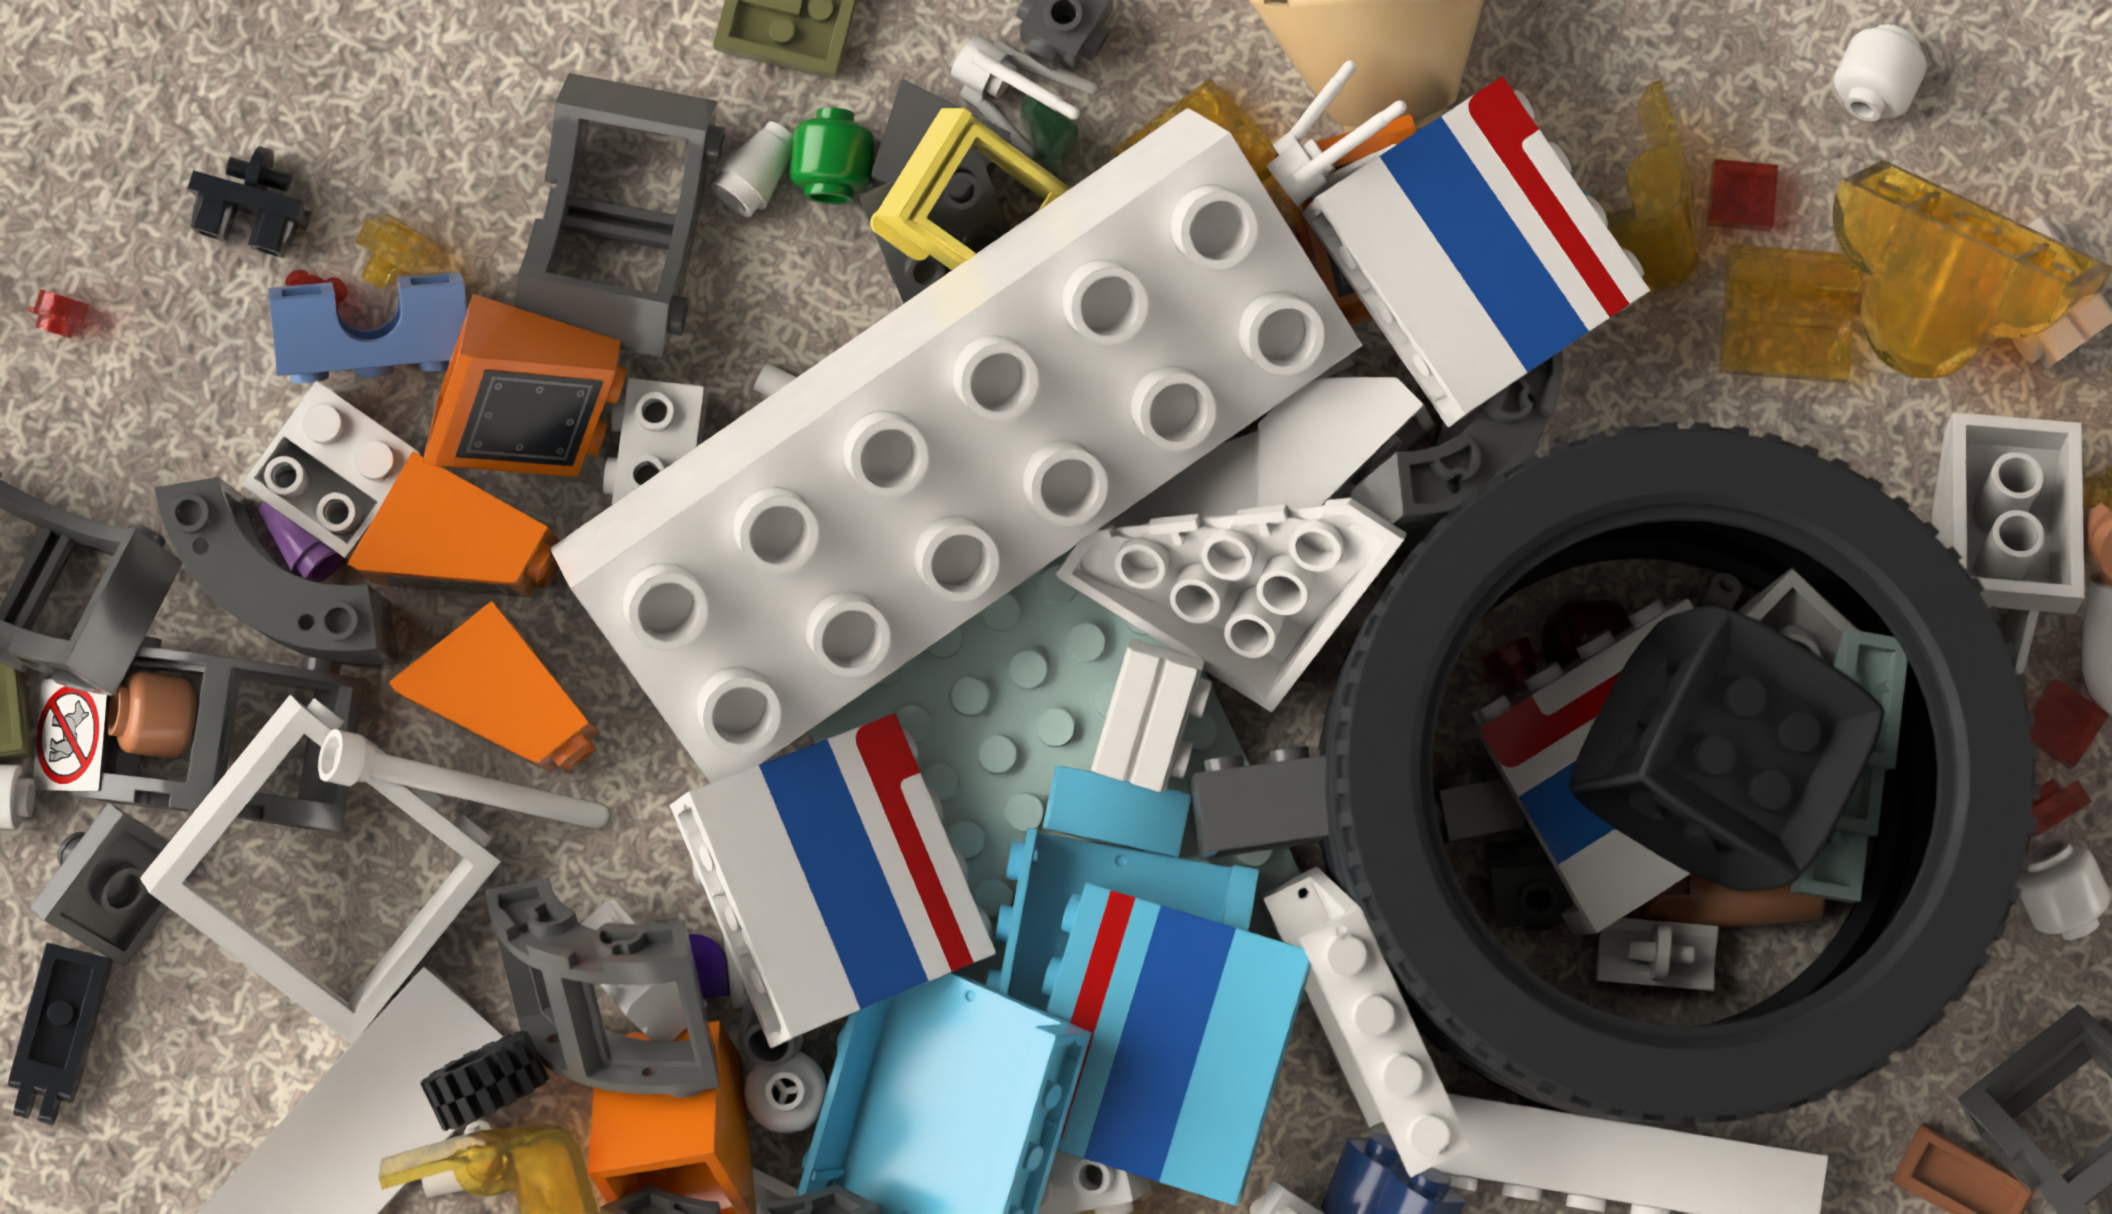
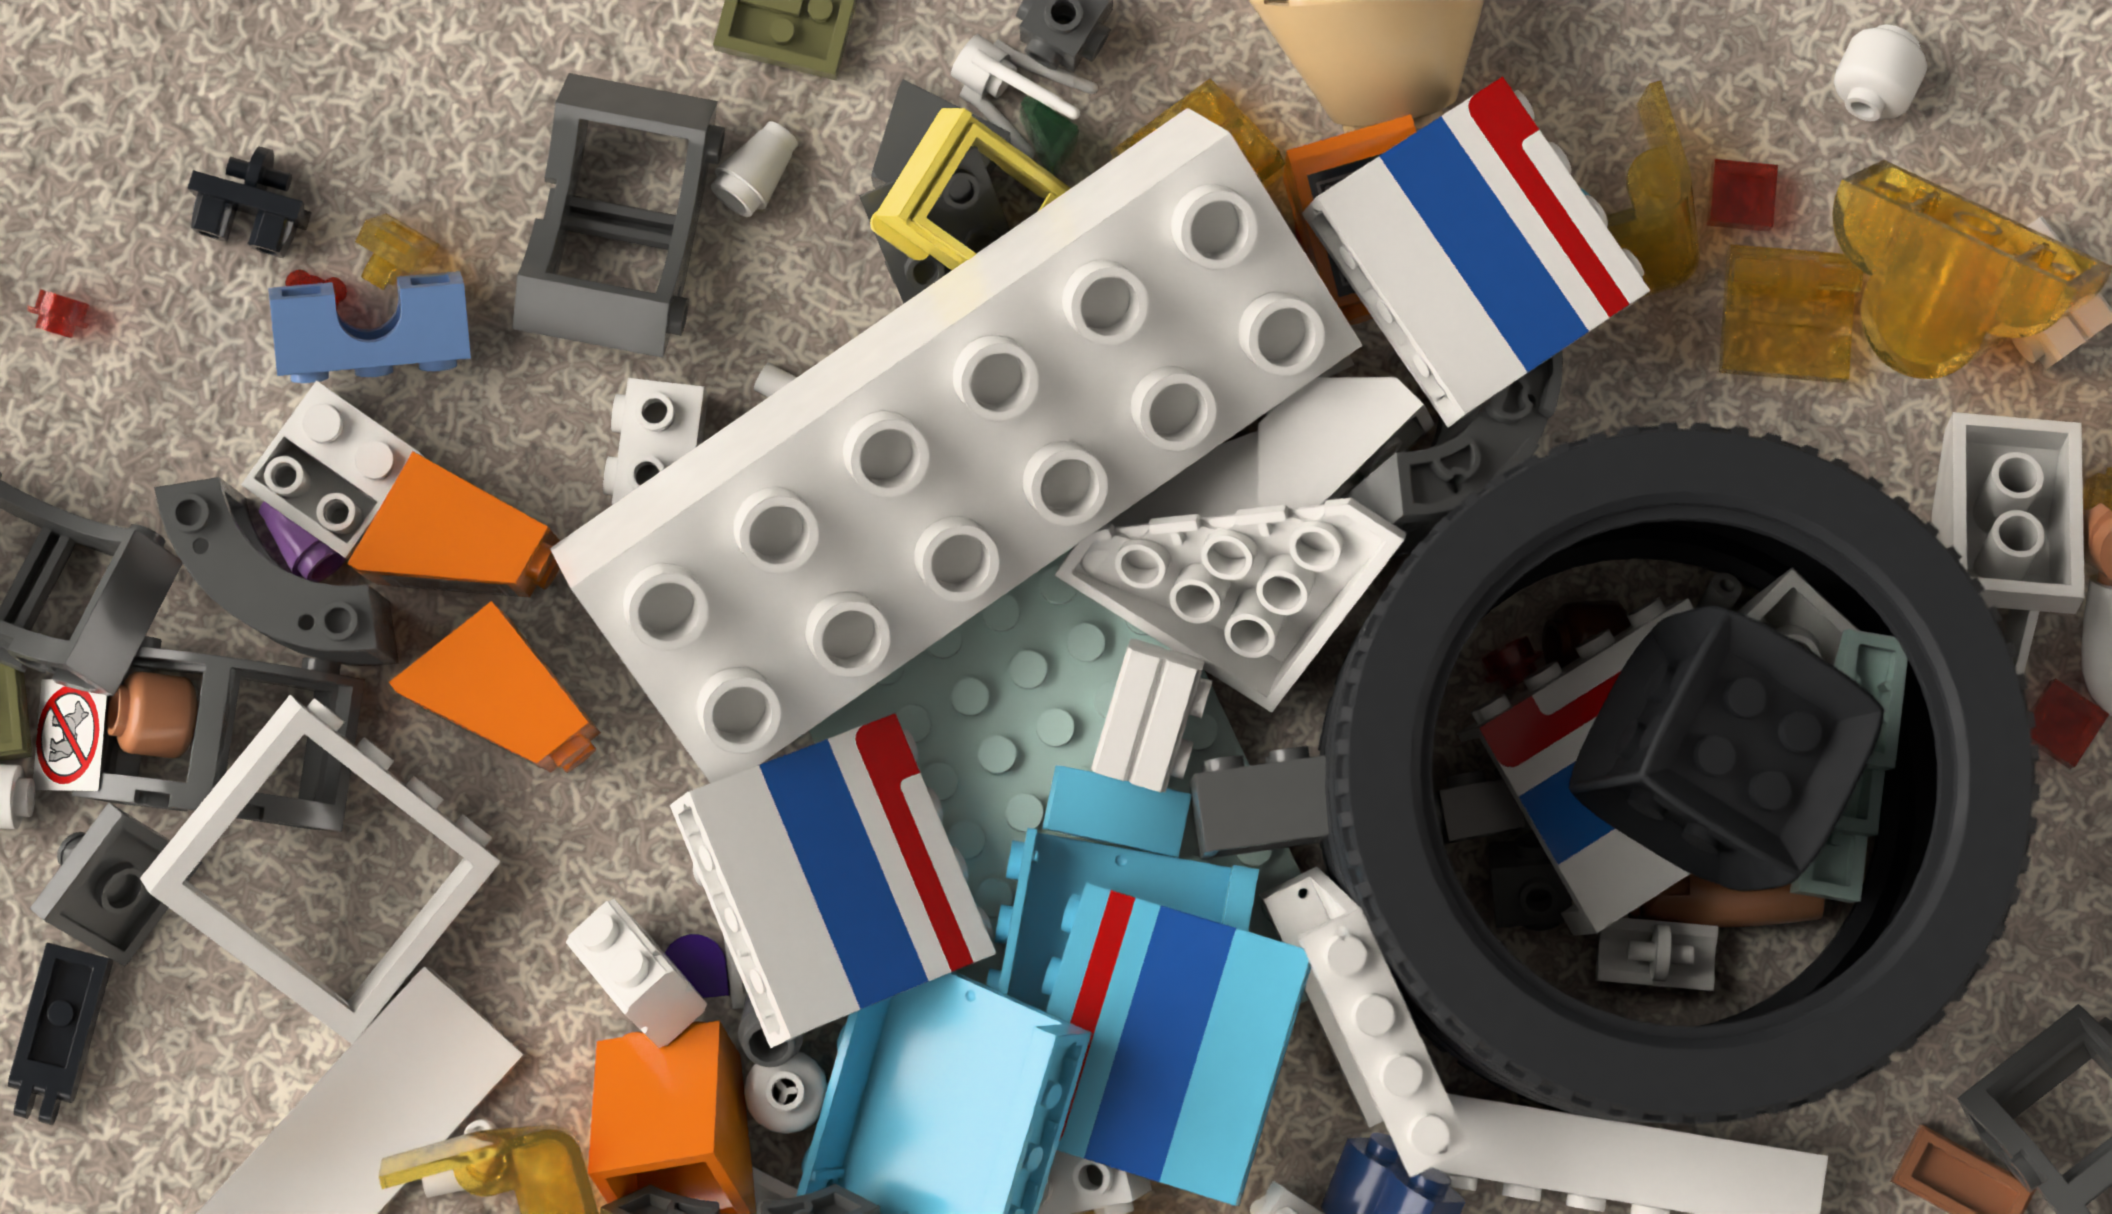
white piece [318,729,610,829] -> none
black tyre [420,1031,550,1131] -> none
orange slope [423,294,627,477] -> none
dark grey window [485,877,719,1098] -> none
green head [789,107,875,205] -> none
white plant [1266,60,1407,206] -> none
white head [2016,839,2111,940] -> none
clear red plate [2031,778,2092,838] -> none

